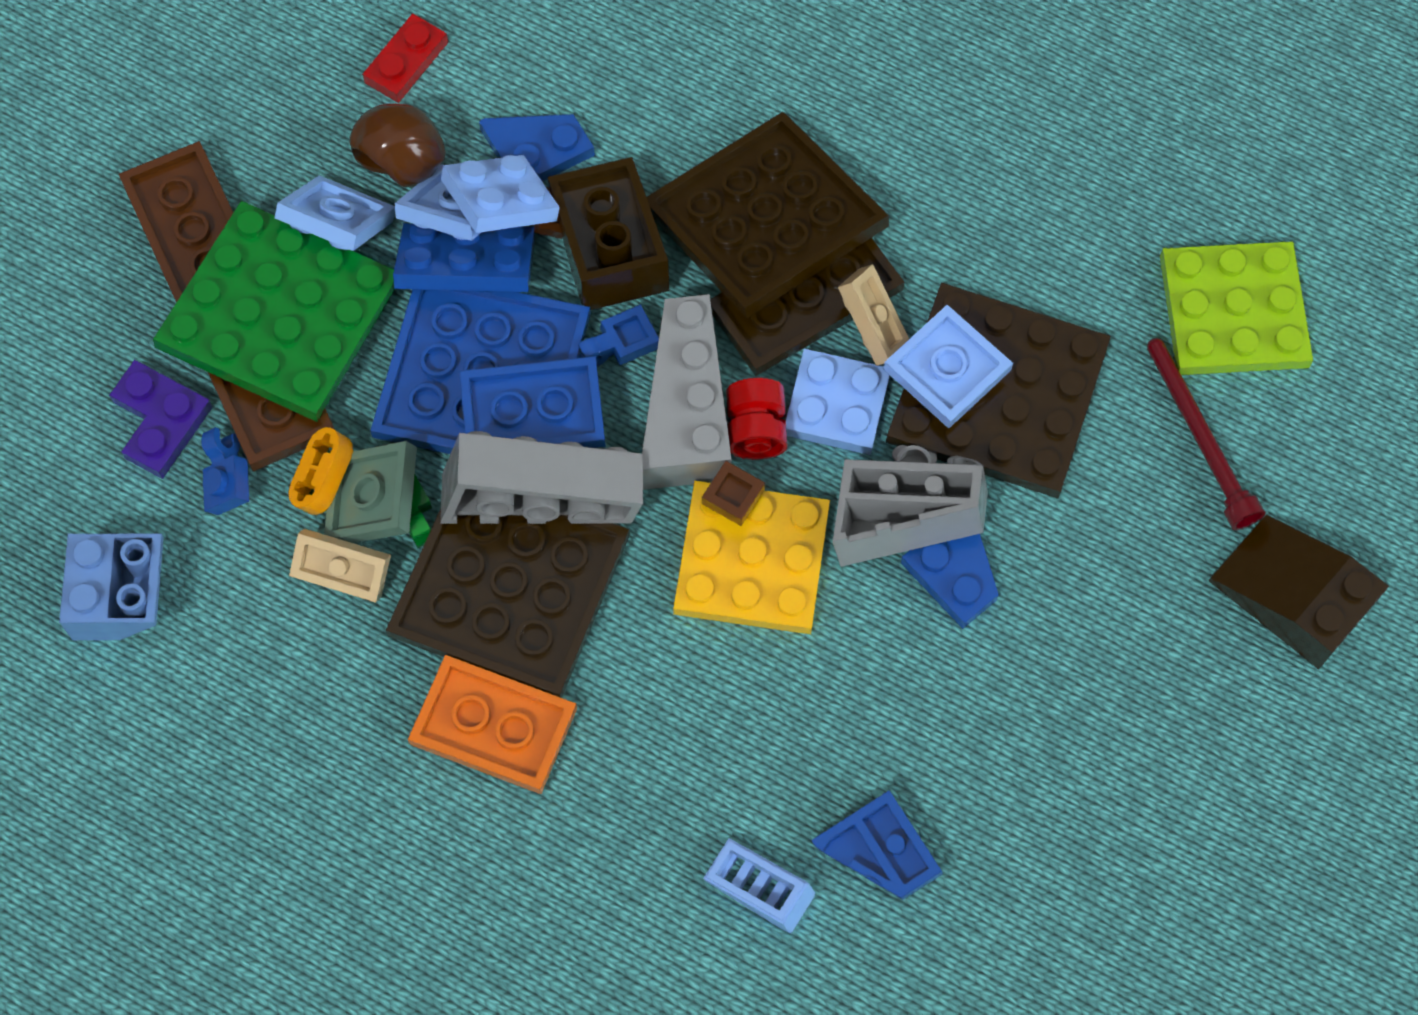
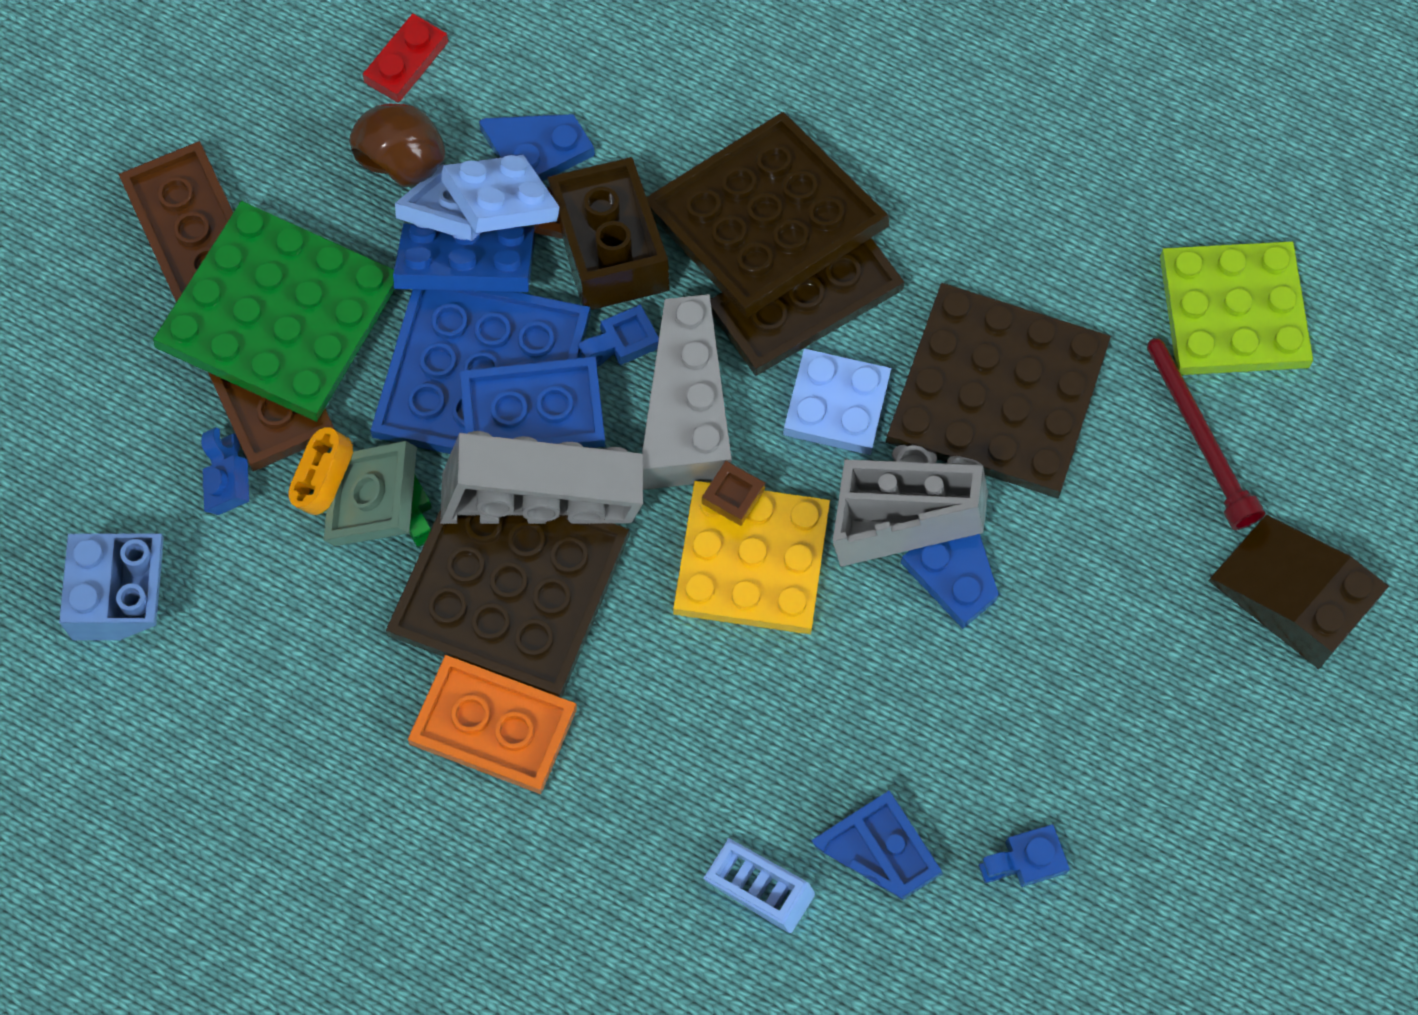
dark purple plate [109,360,213,479] -> none
light blue plate [275,175,395,251] -> none
tan plate [289,528,391,603] -> none
red wheel [726,378,787,460] -> none
tan plate [838,264,909,366] -> none
light blue plate [883,305,1013,428] -> none
none -> blue plate [978,824,1070,887]

